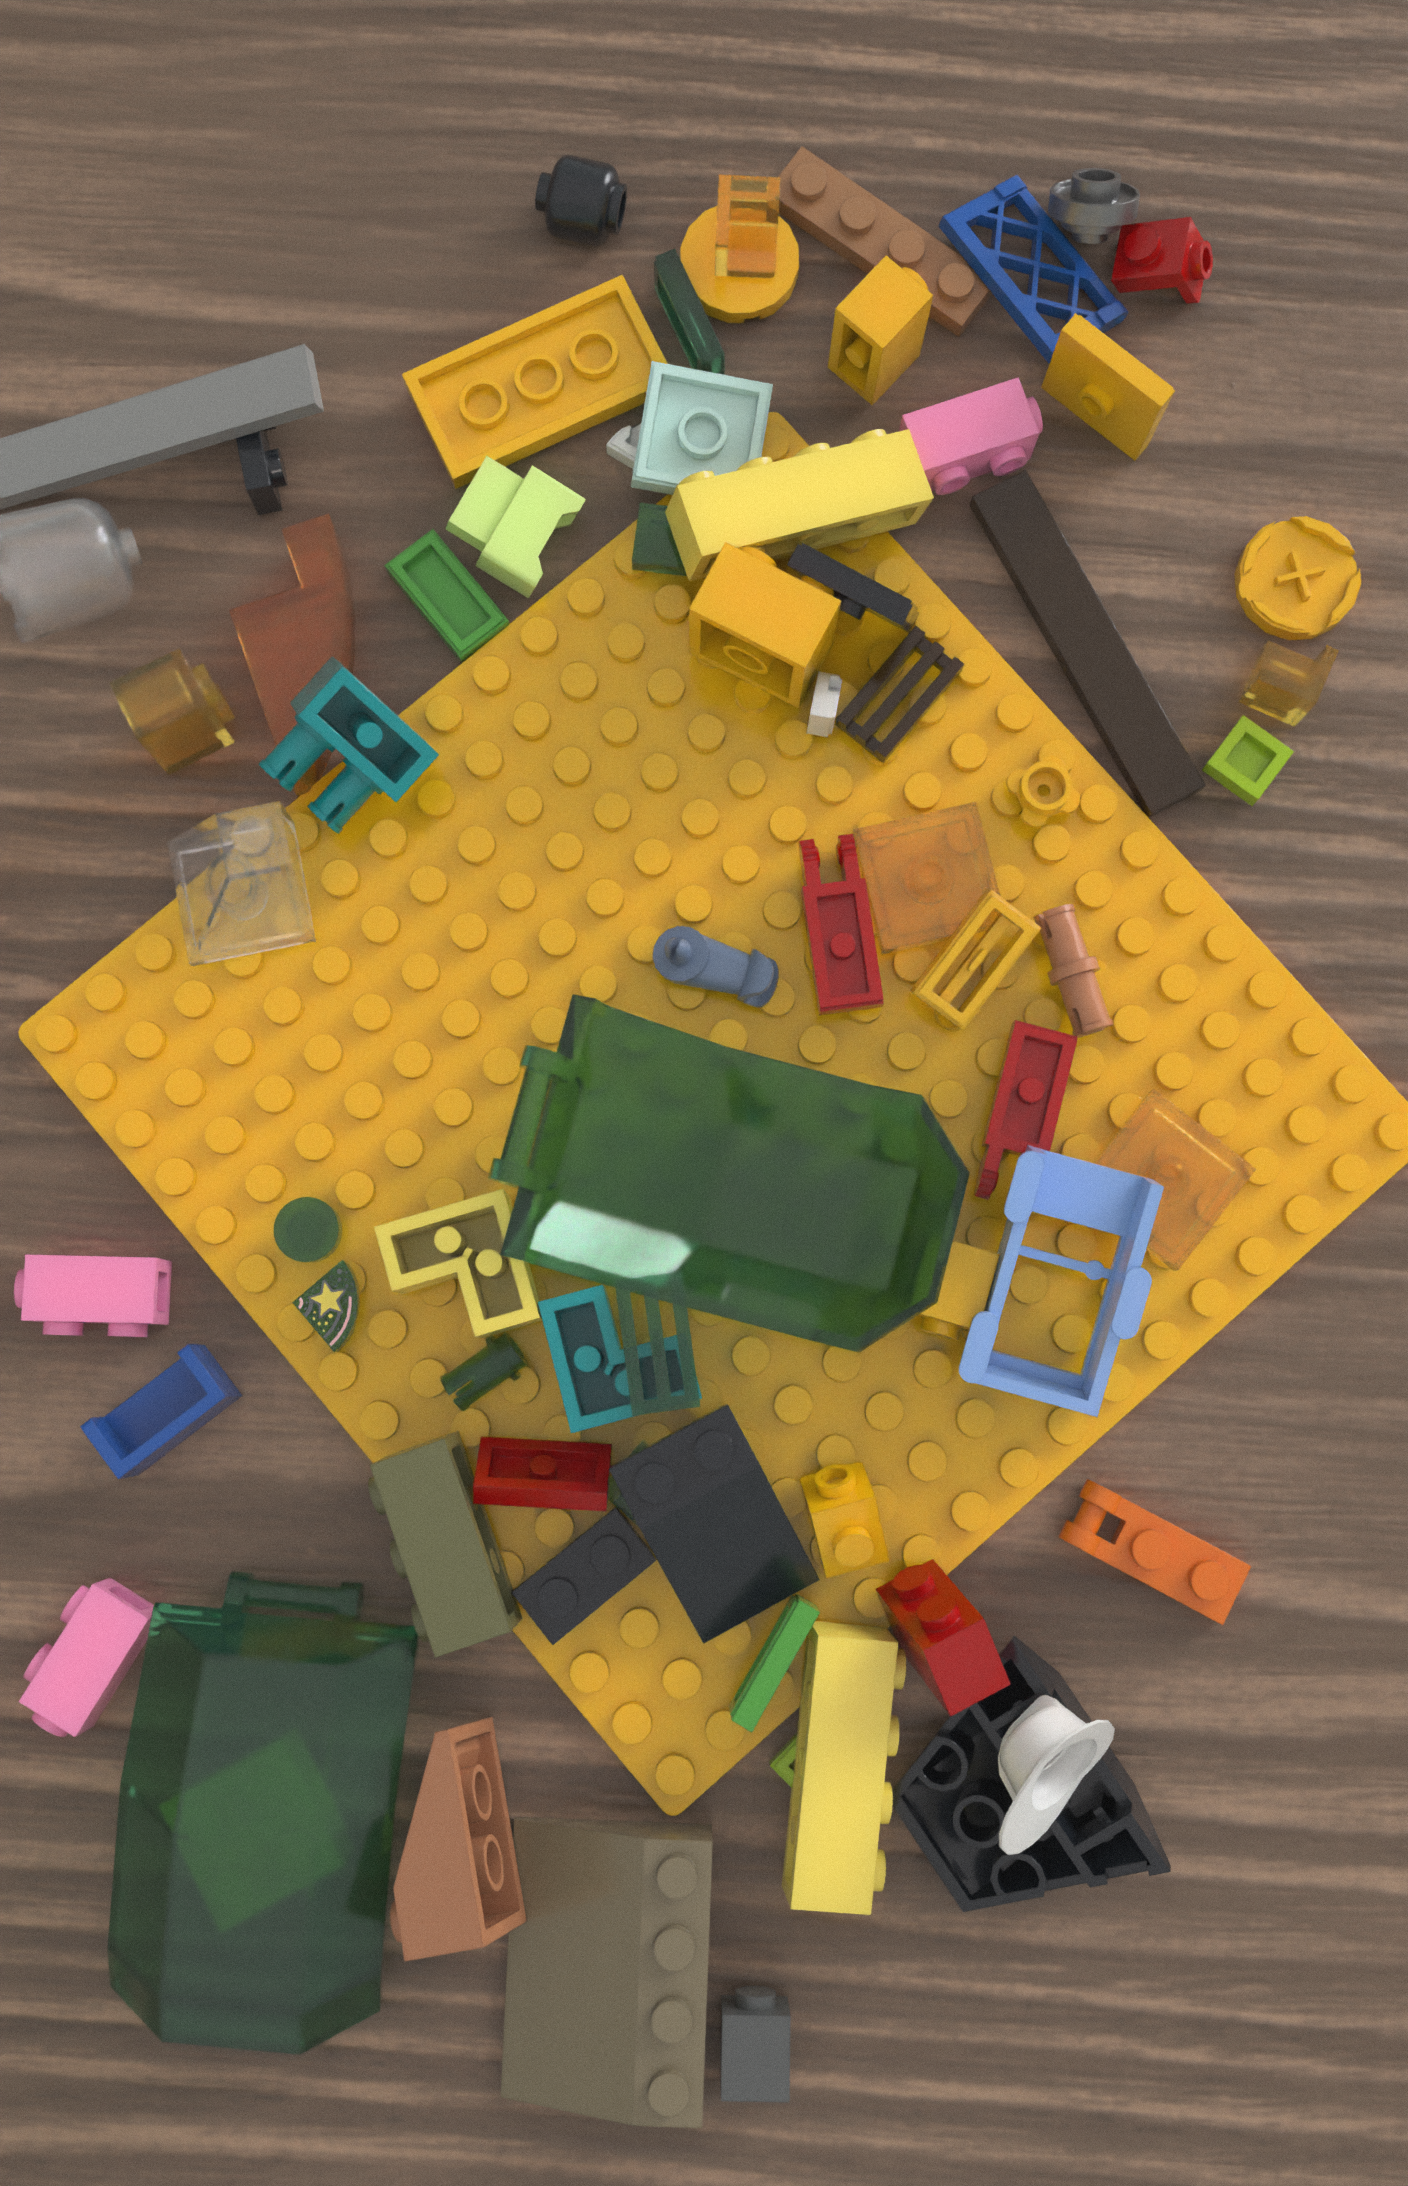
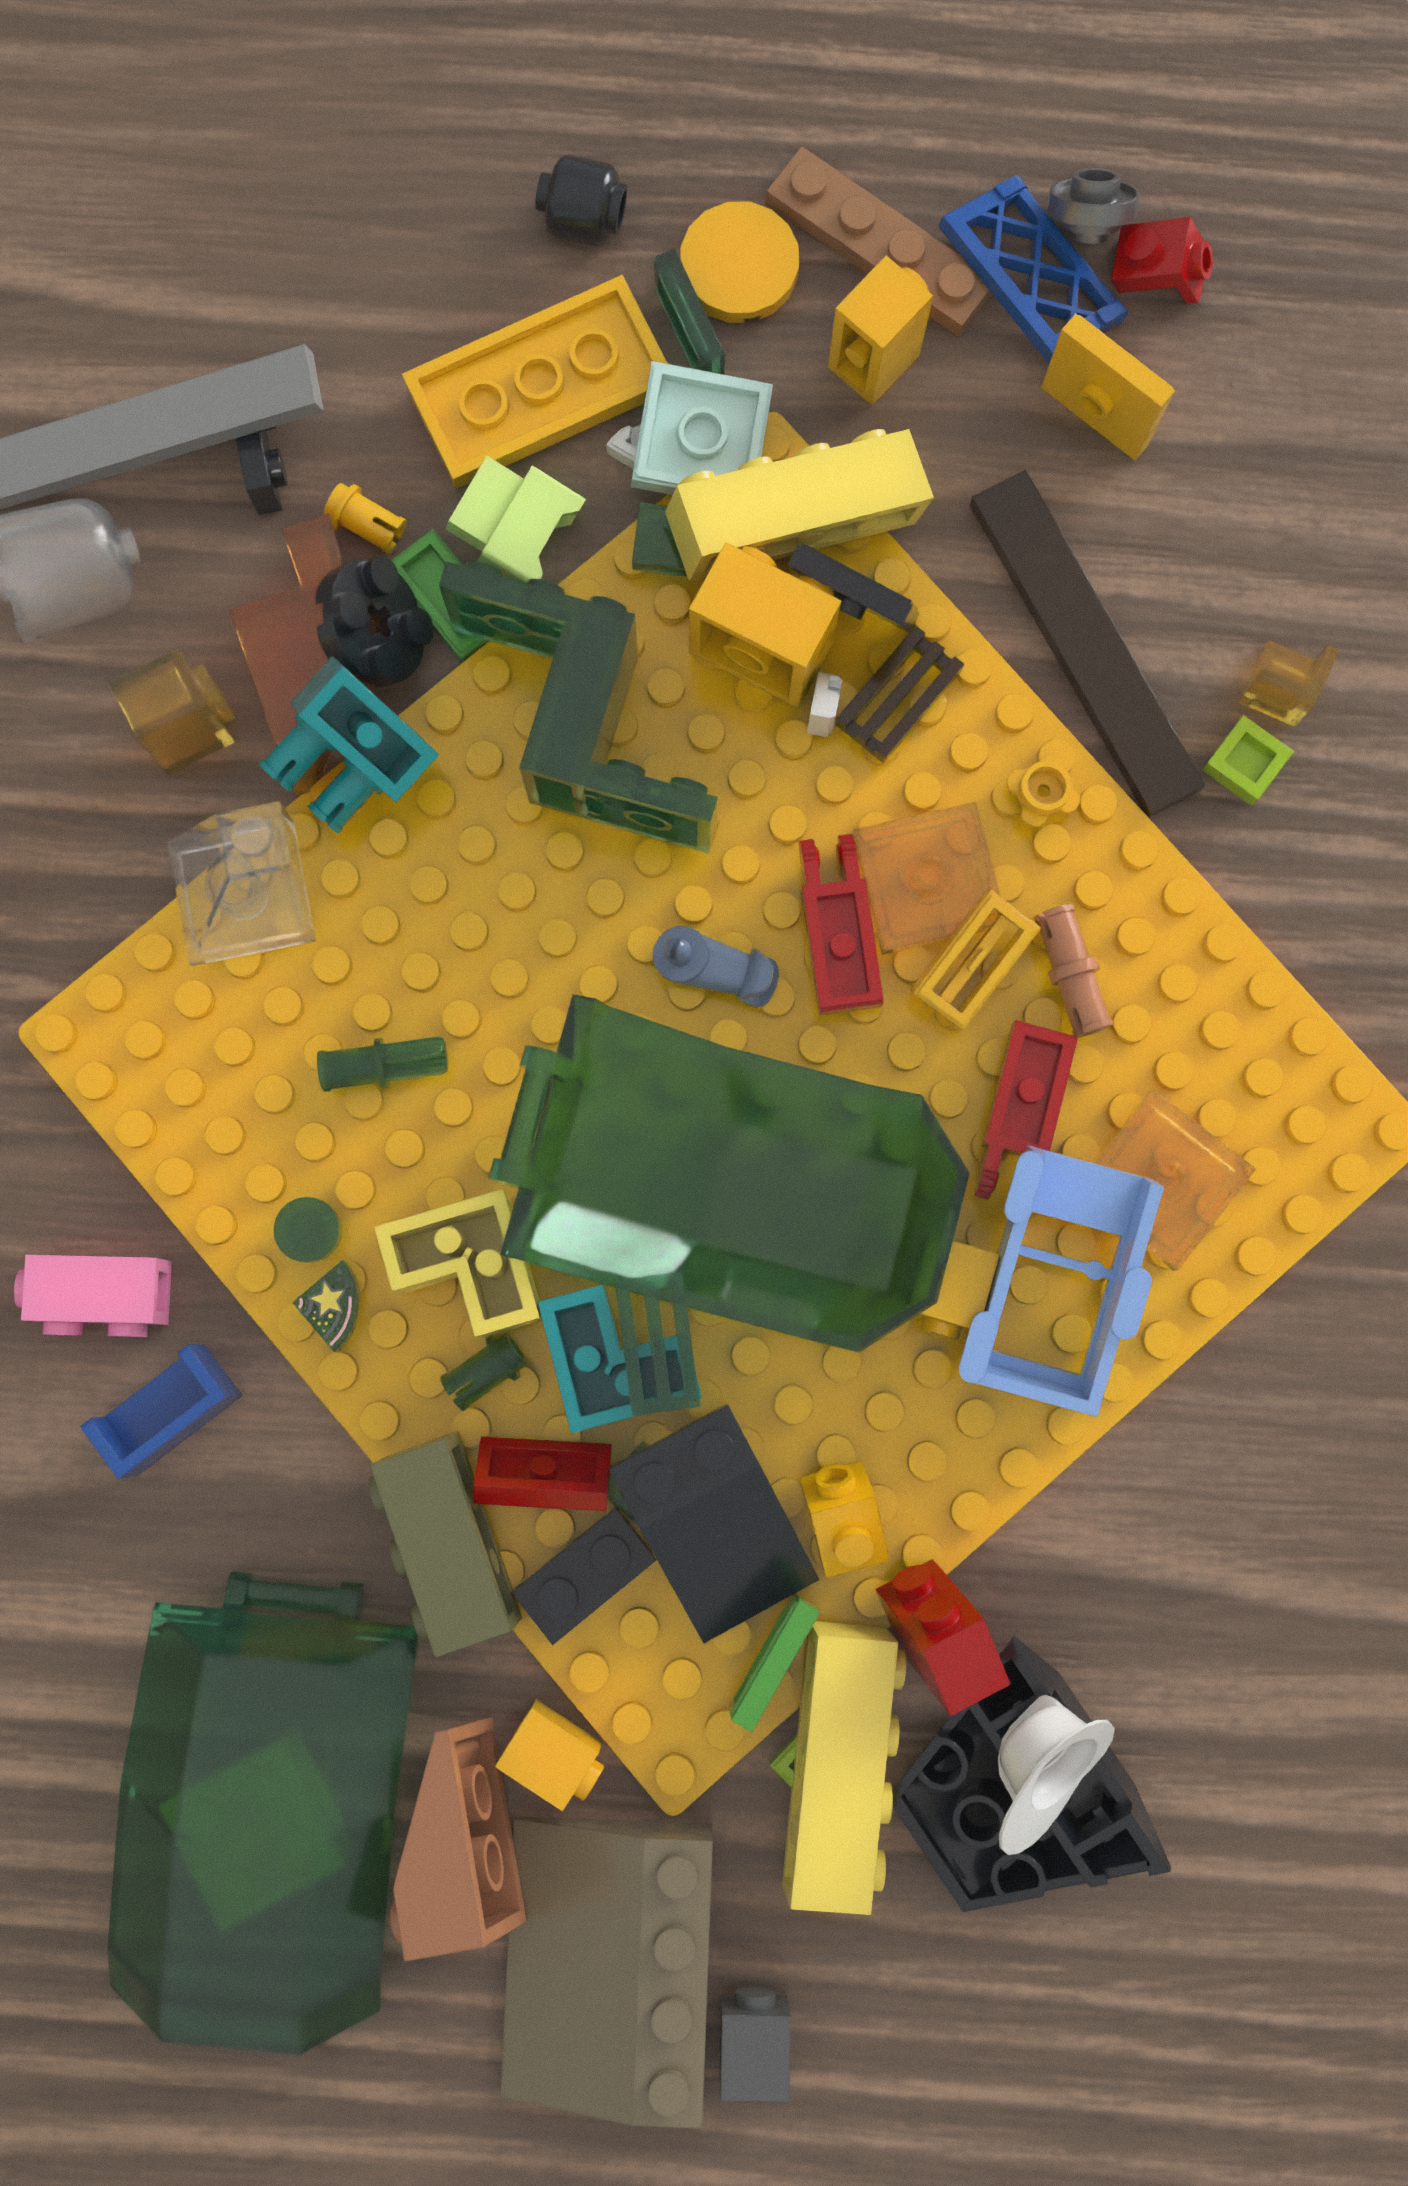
bright pink brick [19,1578,164,1737] -> none
clear yellow panel [715,174,781,278] -> none
bright pink brick [899,377,1043,495] -> none
orange plate [1058,1479,1252,1625] -> none
yellow tile [1234,516,1361,640] -> none
none -> black plate [315,556,434,688]
none -> clear green axle [317,1037,449,1092]
none -> yellow pin [324,483,407,555]
none -> clear green bracket [439,561,718,854]
none -> yellow brick [495,1698,604,1812]

